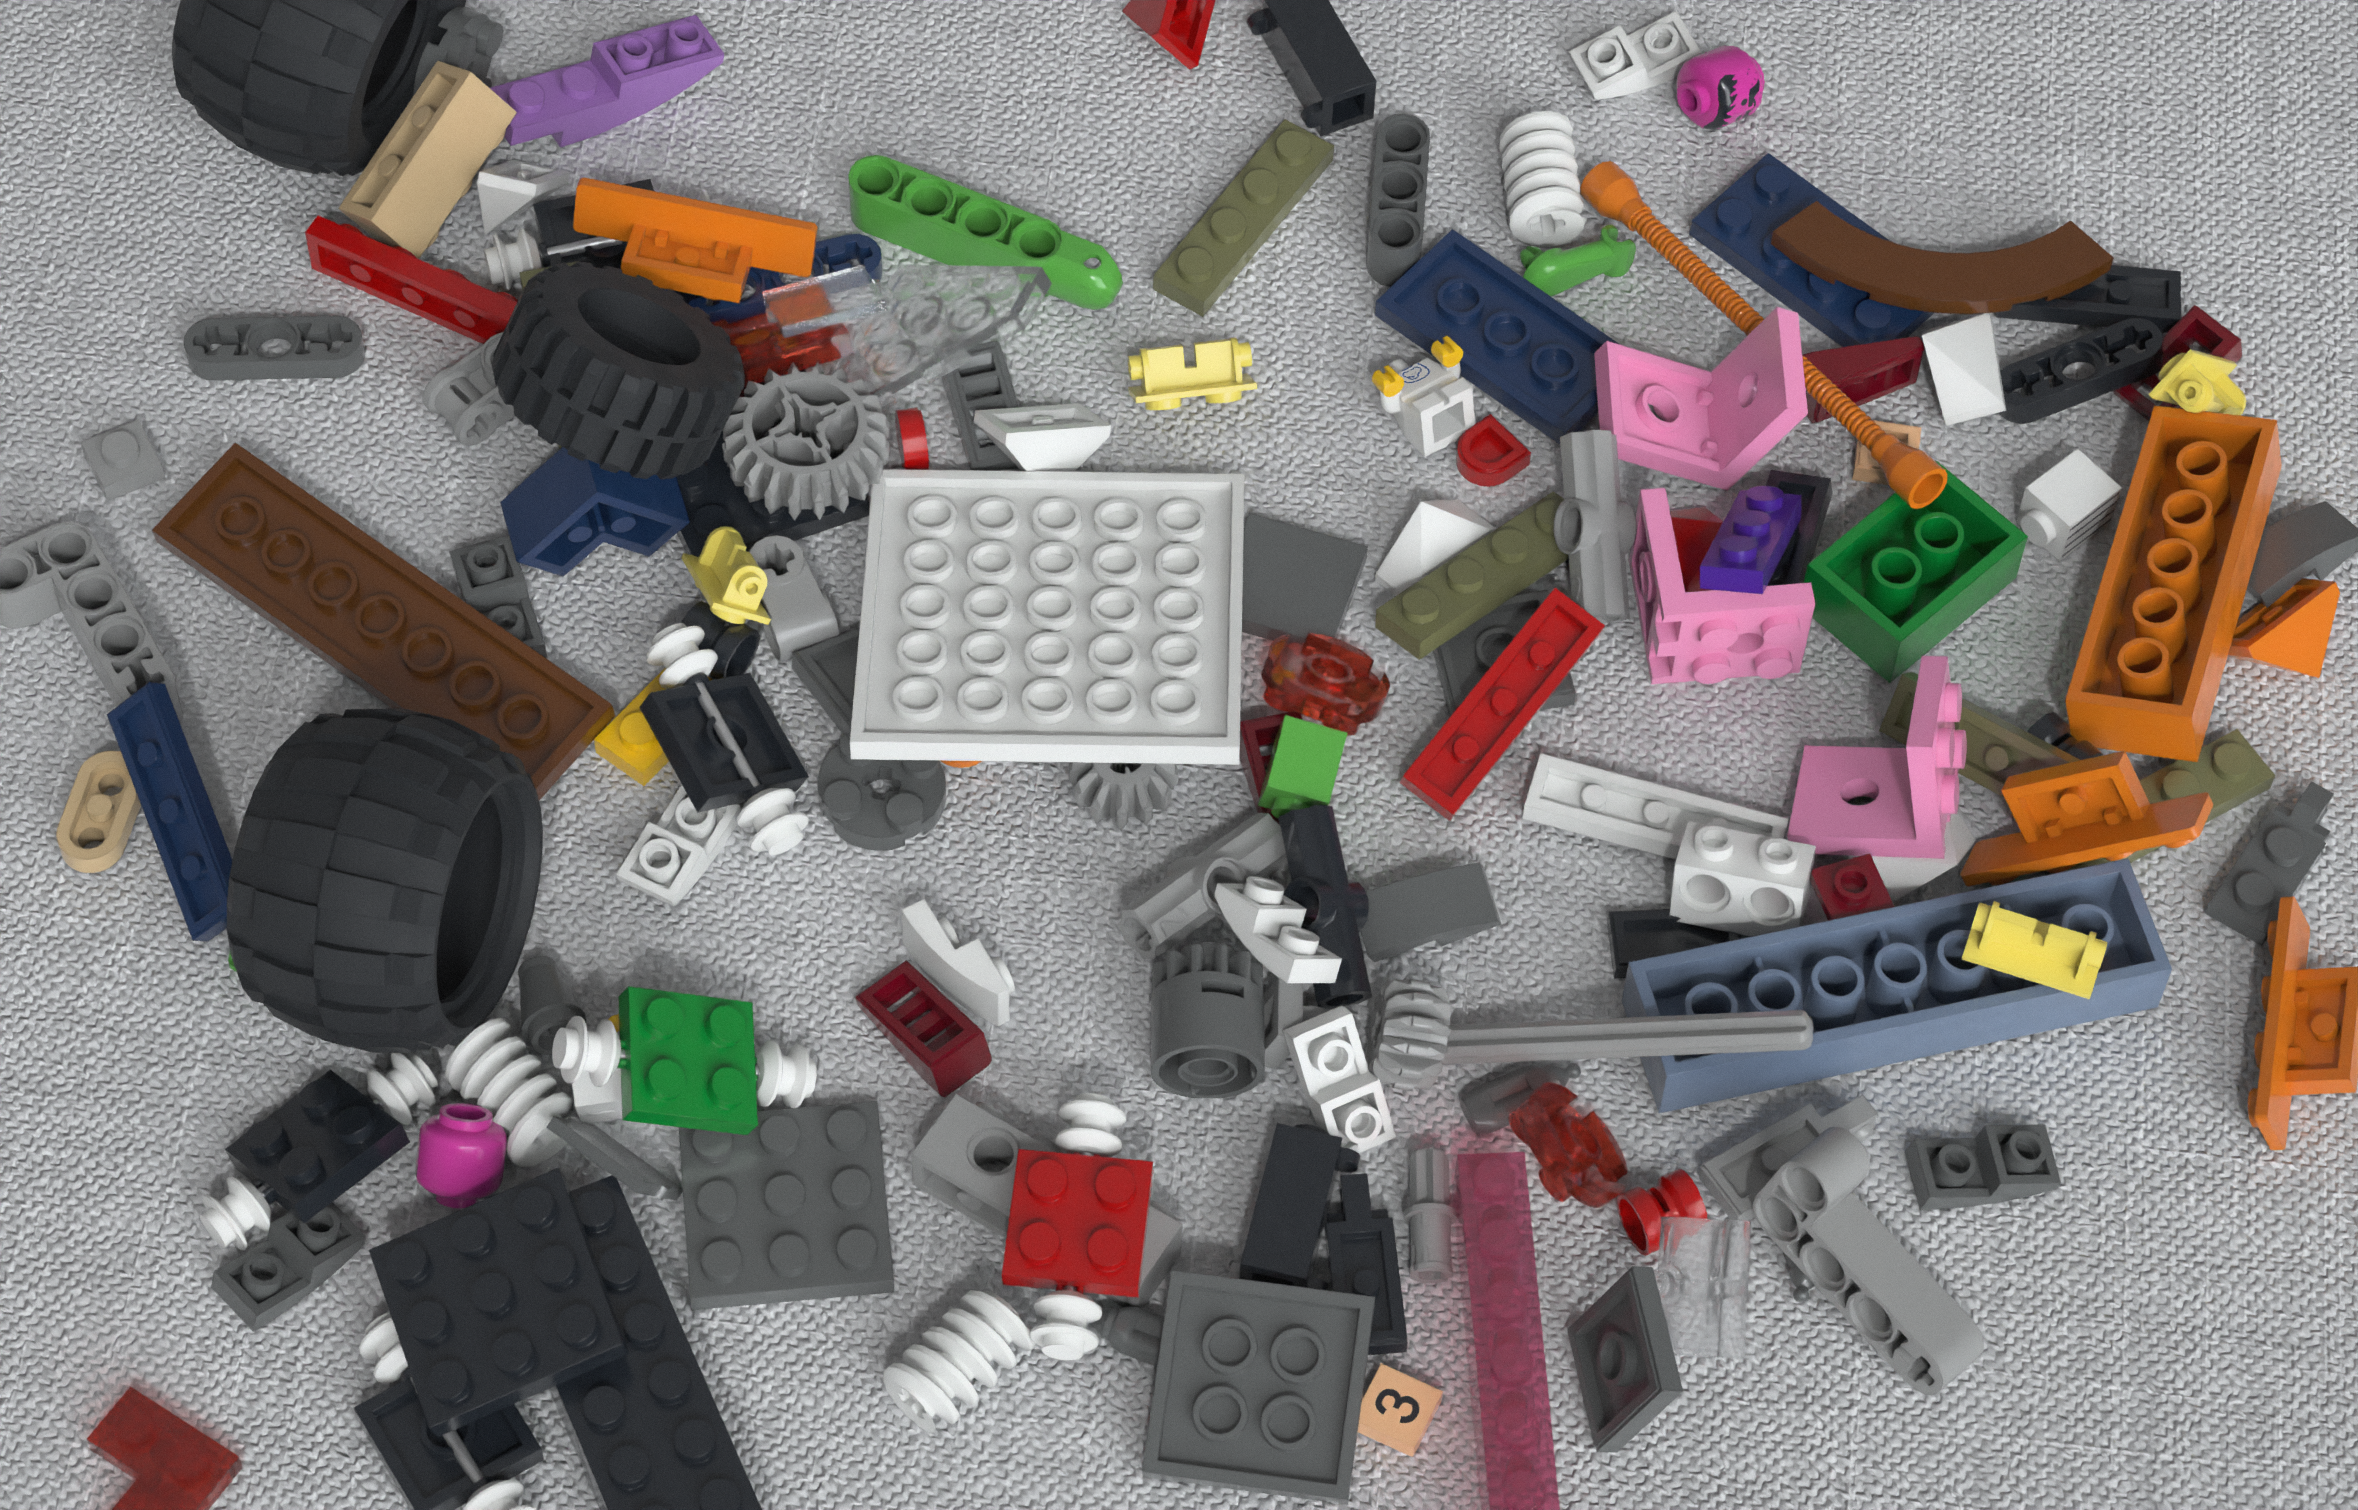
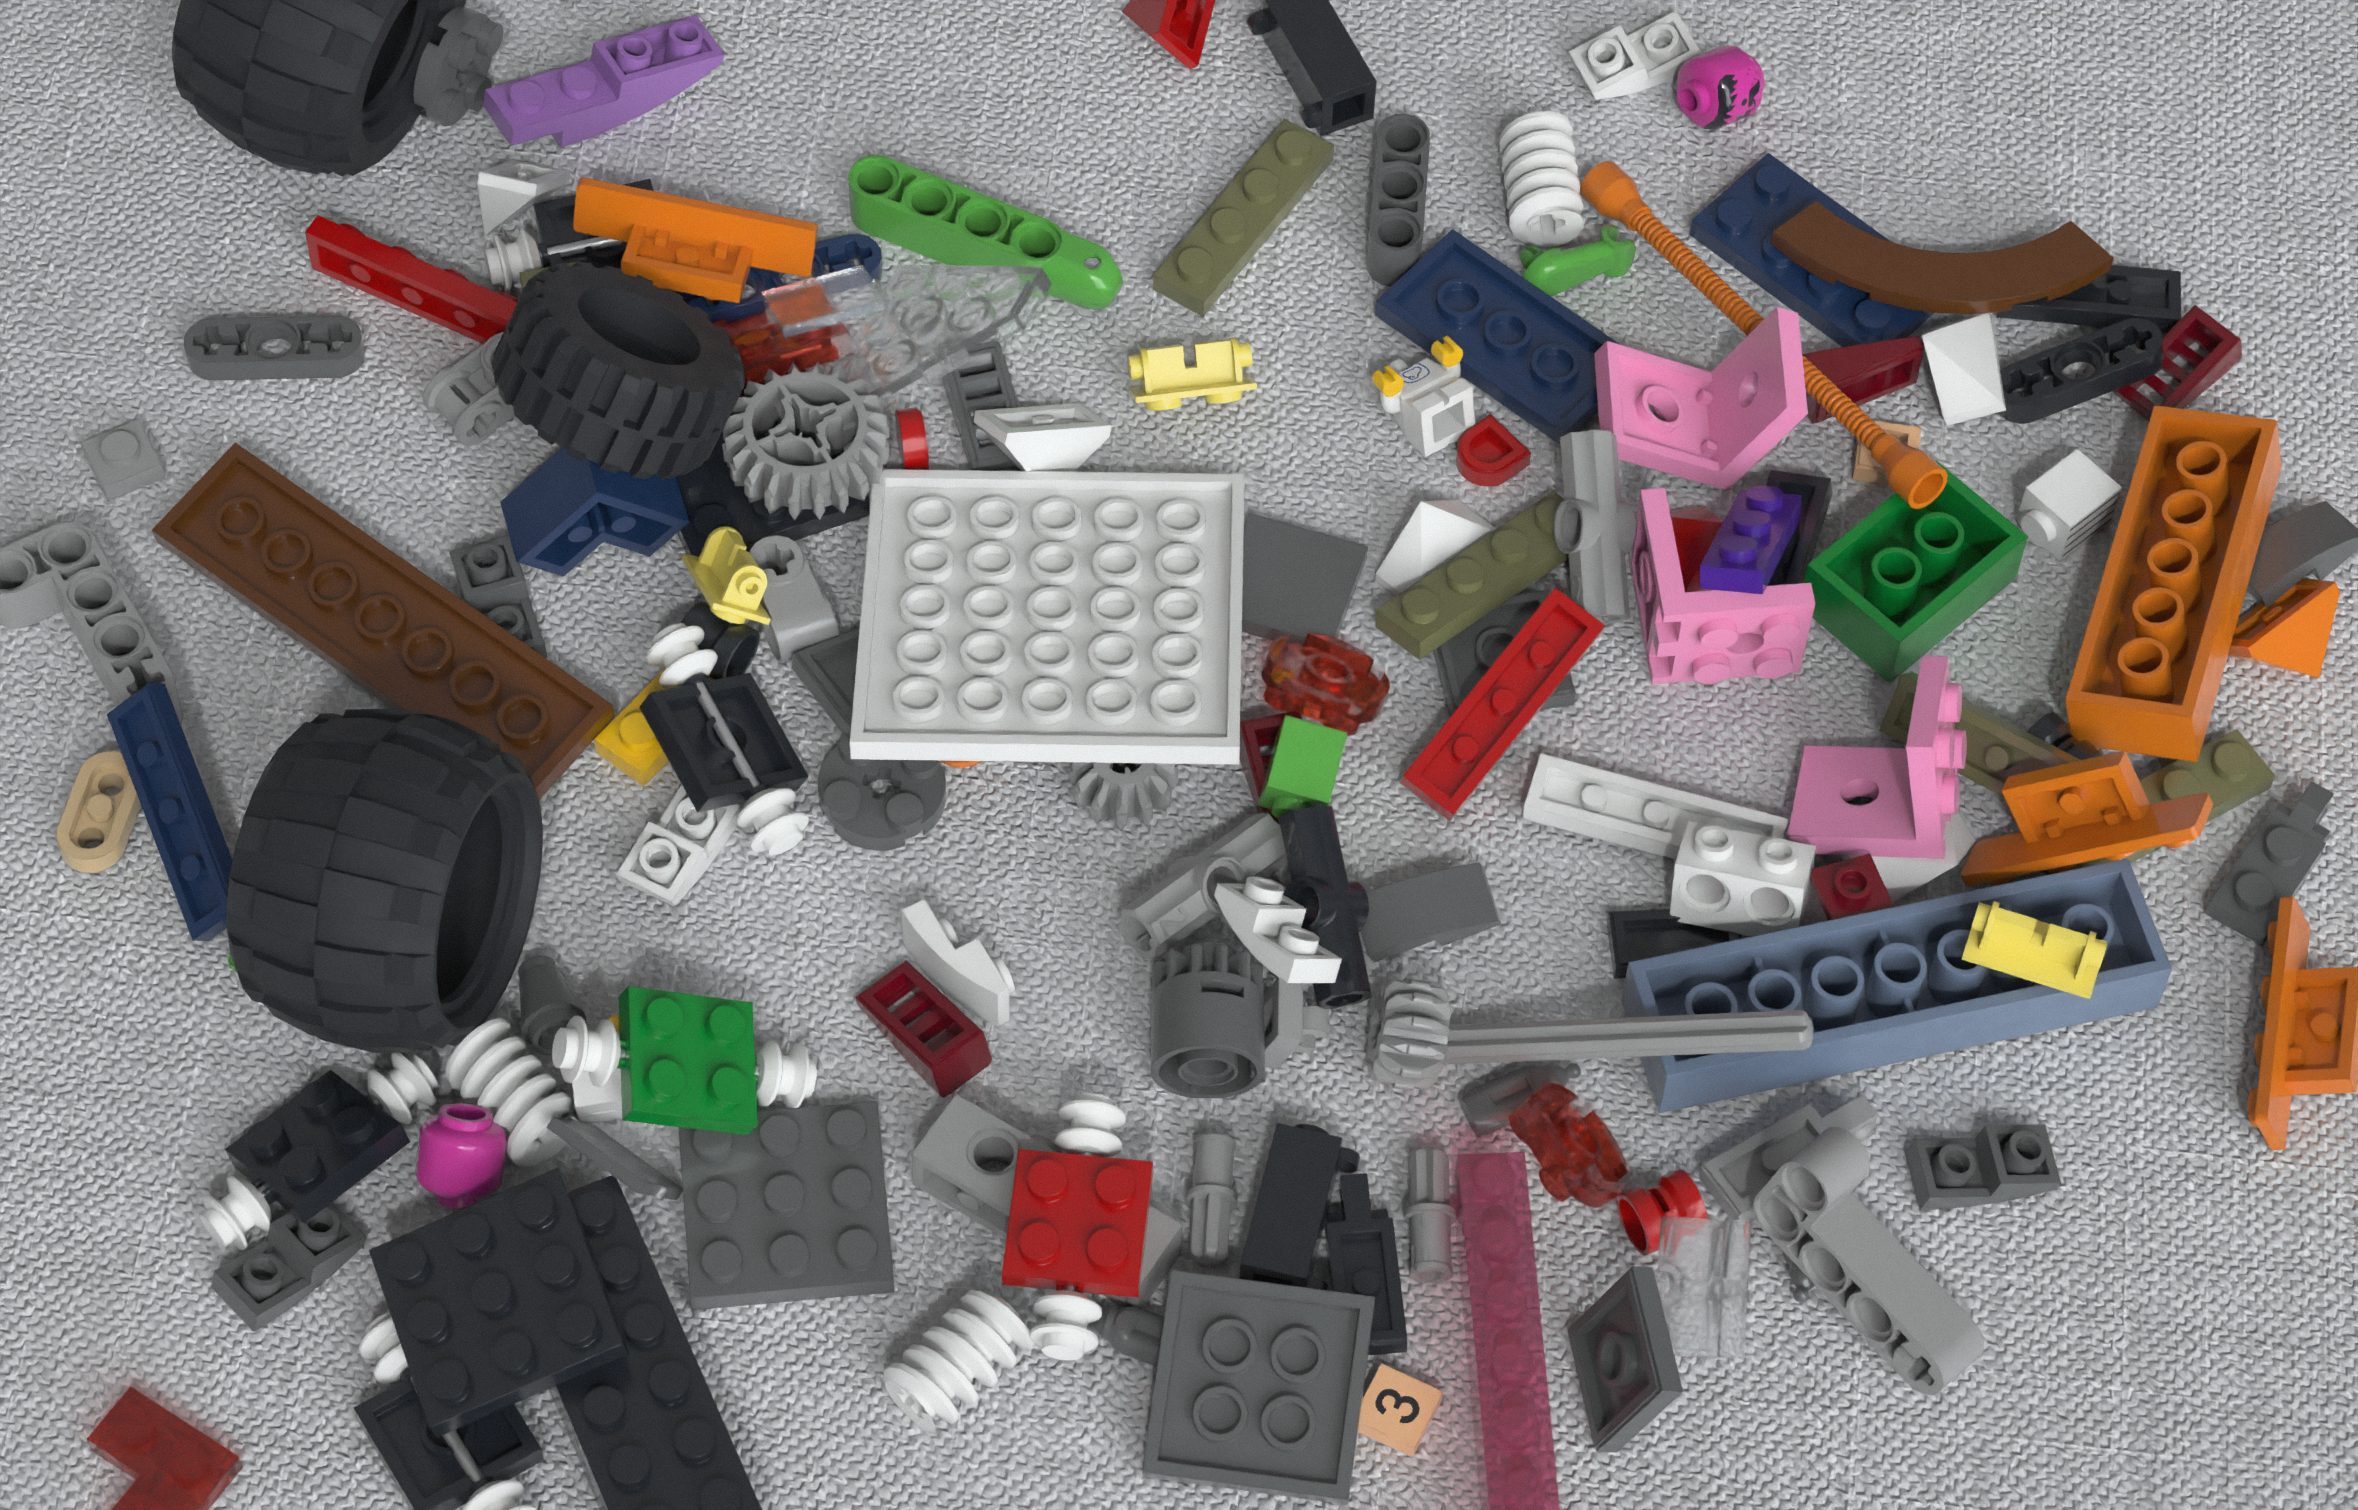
tan brick [338,61,517,259] -> none
white slope [1283,1005,1396,1153] -> none
light yellow hinge [2148,349,2246,416] -> none
none -> light grey axle [1185,1133,1238,1267]

